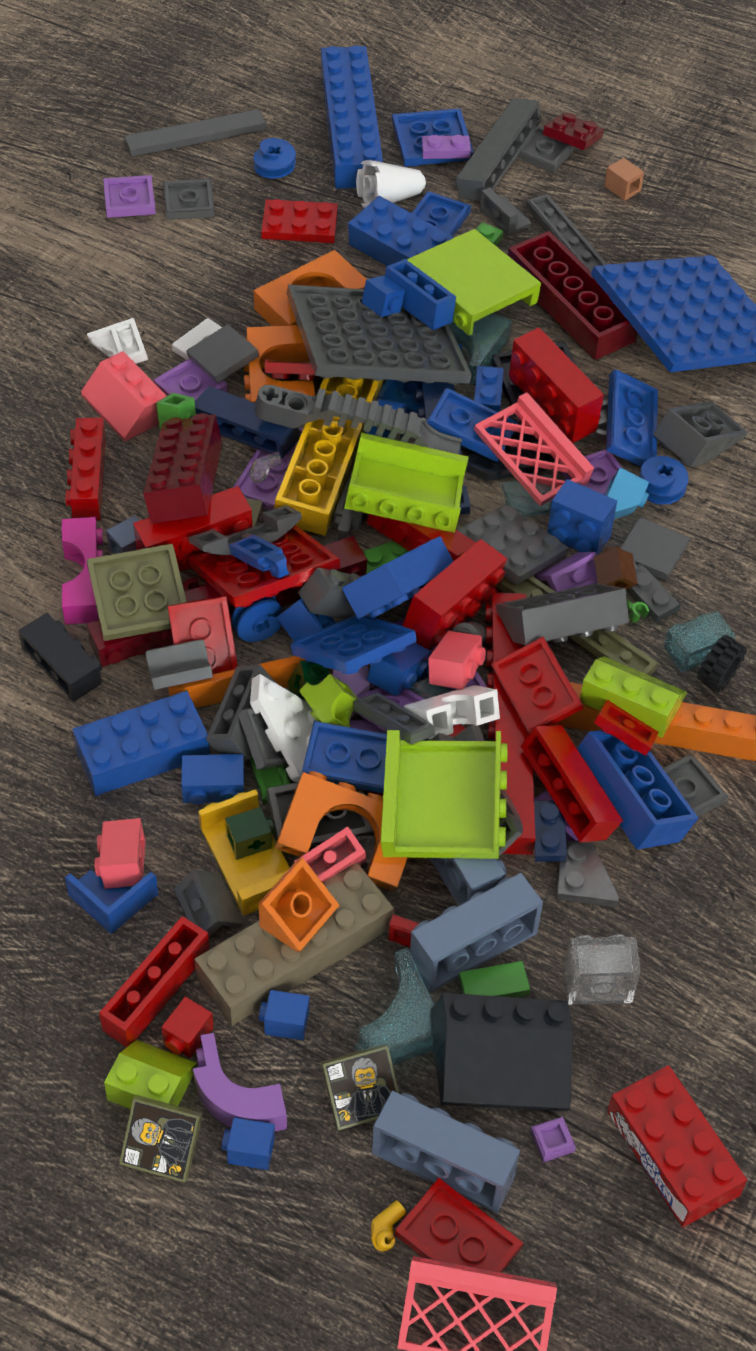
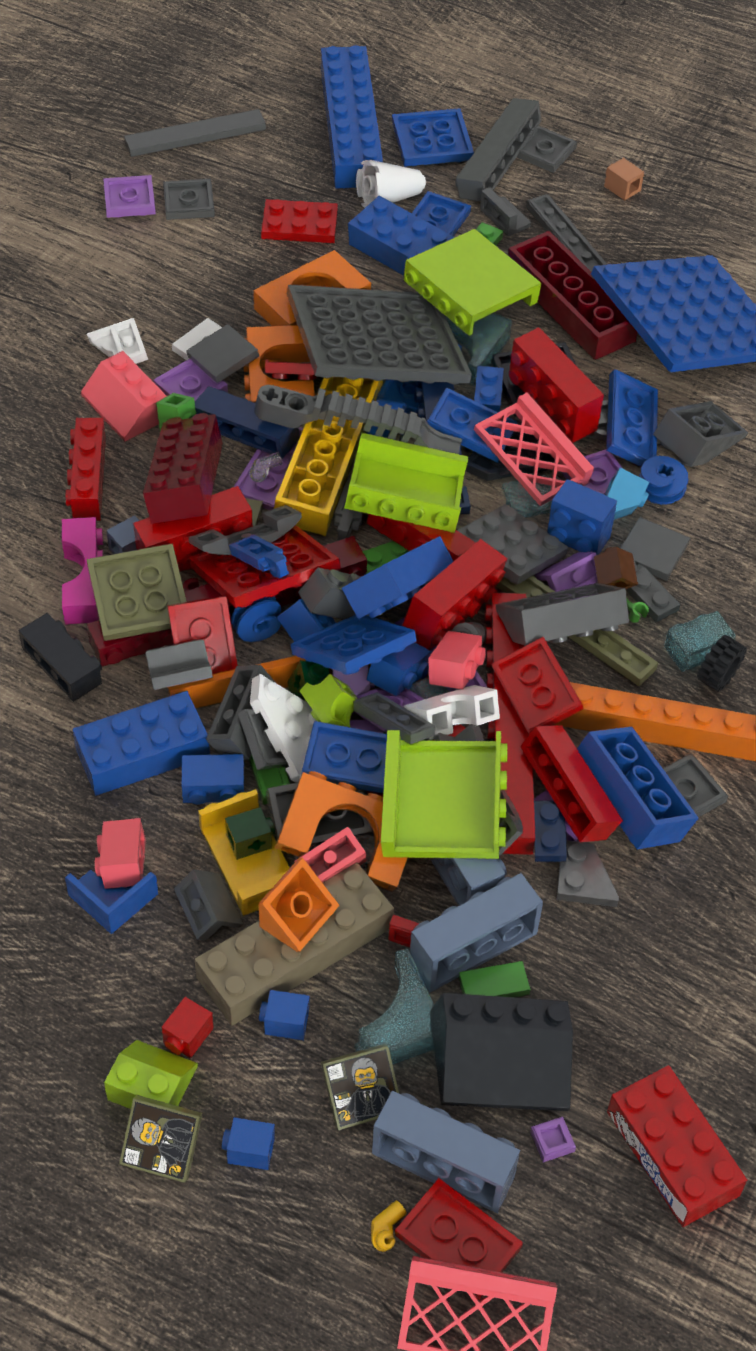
red brick [99,916,210,1047] -> none
medium lavender arch [193,1033,287,1131] -> none
blue piece [253,138,296,179] -> none
blue brick [362,275,405,317] -> none
blue brick [385,259,456,330] -> none
medium lavender plate [422,135,471,159] -> none
dark red plate [542,113,604,150] -> none
clear brick [563,934,641,1005] -> none
lime slope [580,656,687,738] -> none
red plate [594,700,659,756] -> none

